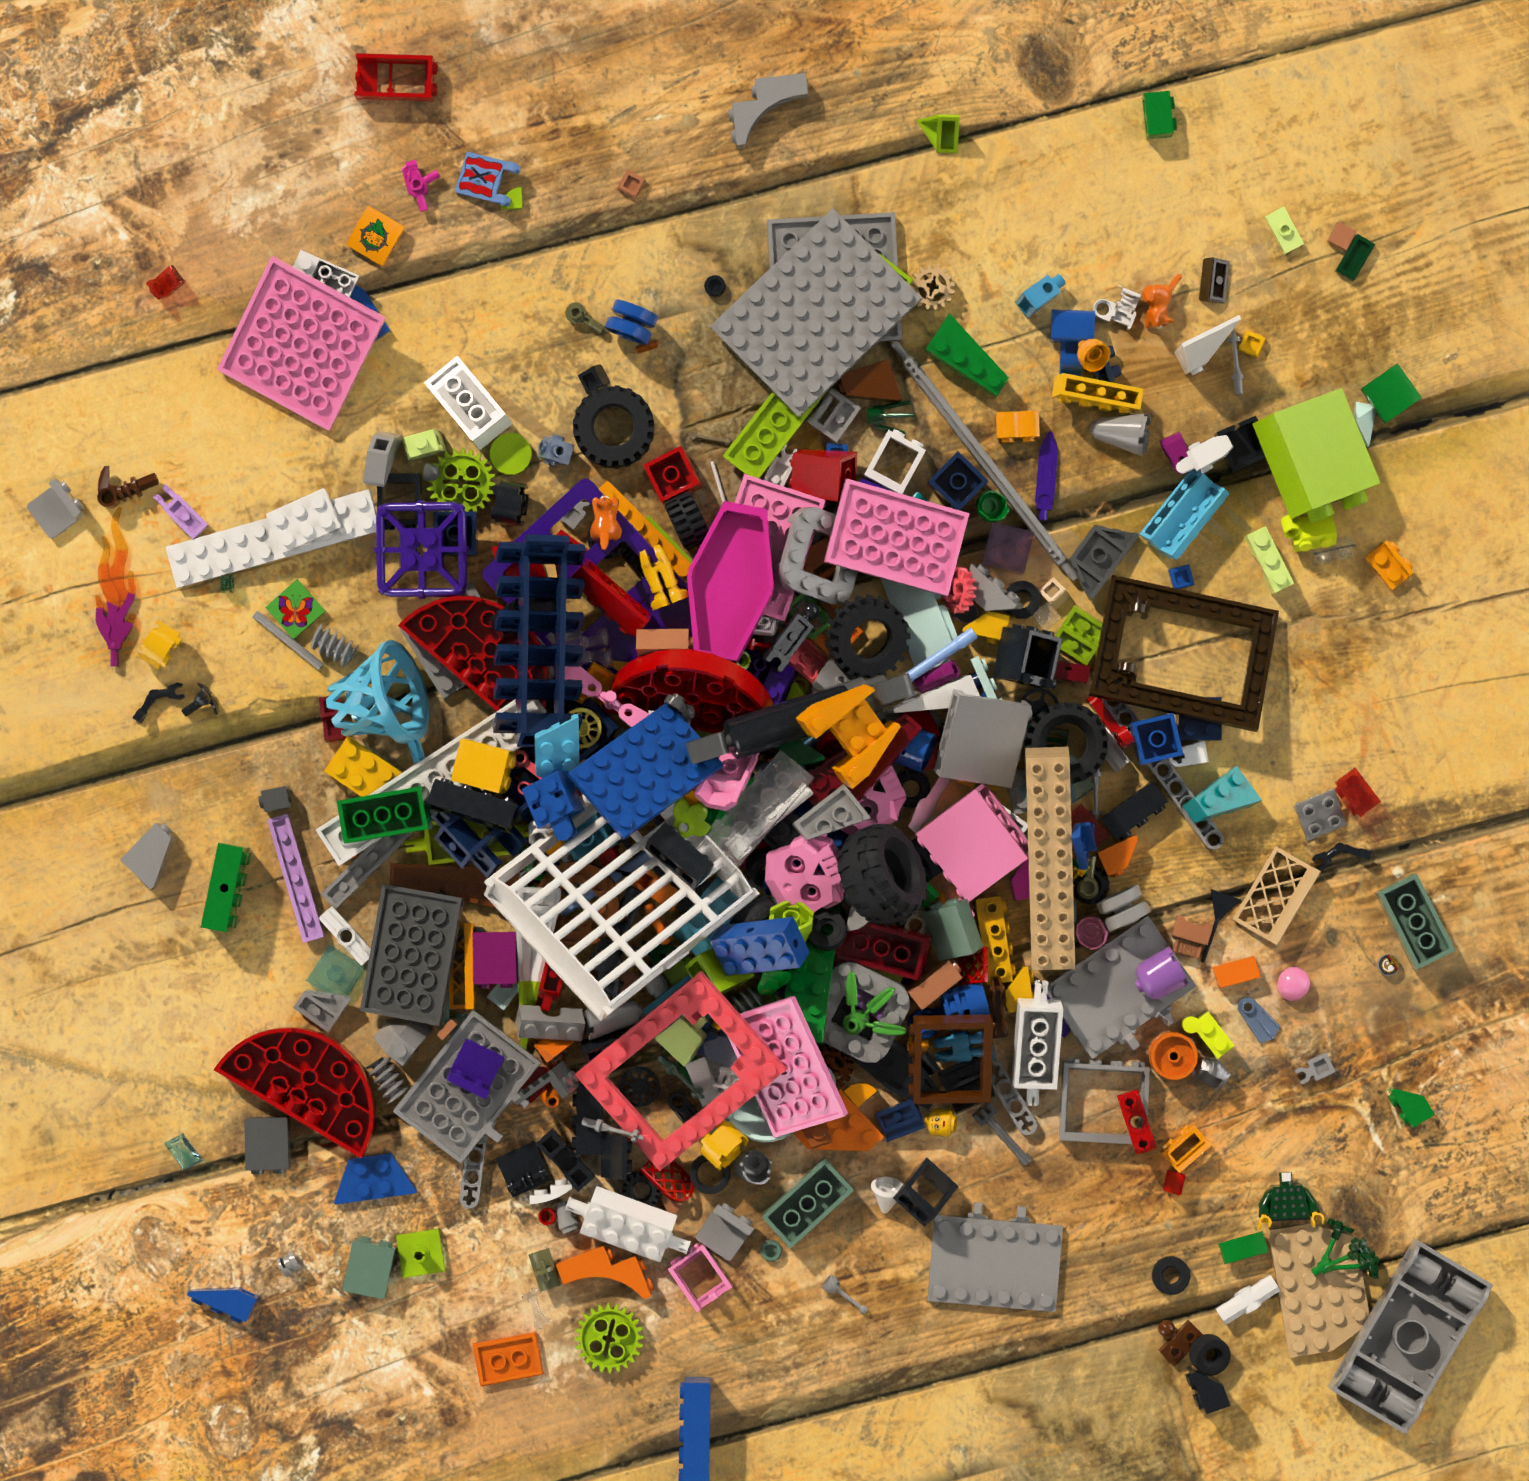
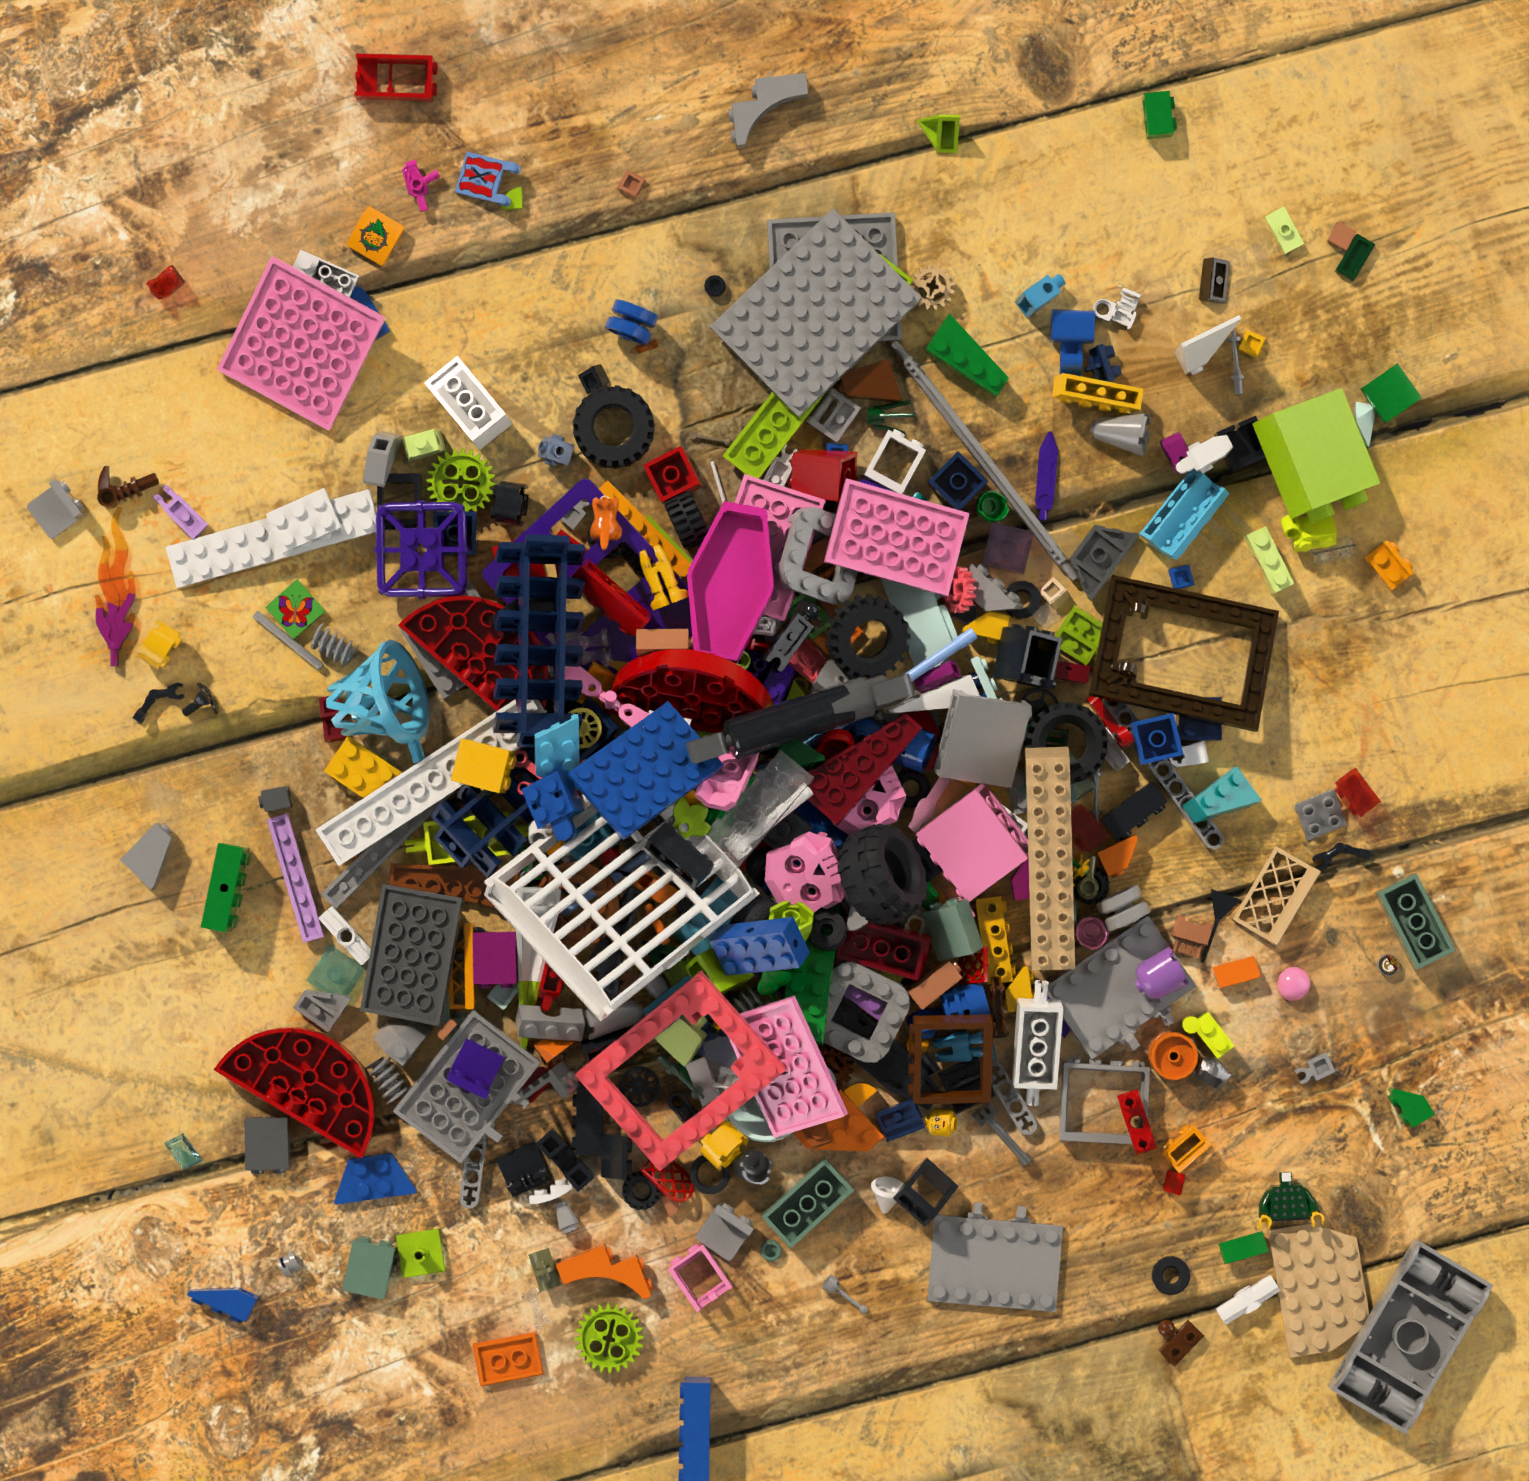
clear green bush [221,574,234,593] -> none
green brick [337,786,433,844] -> none
dark grey hinge [423,463,439,481] -> none
black brick [426,778,519,834] -> none
lime tile [490,433,532,475] -> none
red hinge [538,1208,557,1226] -> none
orange cone [540,1086,561,1108] -> none
olive plate [565,302,605,334] -> none
white brick [565,1186,691,1262] -> none
light grey piece [582,1117,644,1143] -> none
dark grey plate [664,693,696,722] -> none
light grey wing [793,784,871,841] -> none
light orange wedge [795,684,901,789] -> none
bright green plant [843,971,907,1035] -> none
light orange brick [996,411,1040,443] -> none
blue slope [1071,822,1097,870] -> none
light orange helmet [1077,339,1111,372] -> none
orange animal [1142,274,1182,329] -> none
black slope [1185,1366,1231,1415] -> none
black tyre [1189,1334,1231,1376] -> none
sand blue piece [1238,997,1281,1043] -> none
dark green plant [1311,1217,1379,1279] -> none

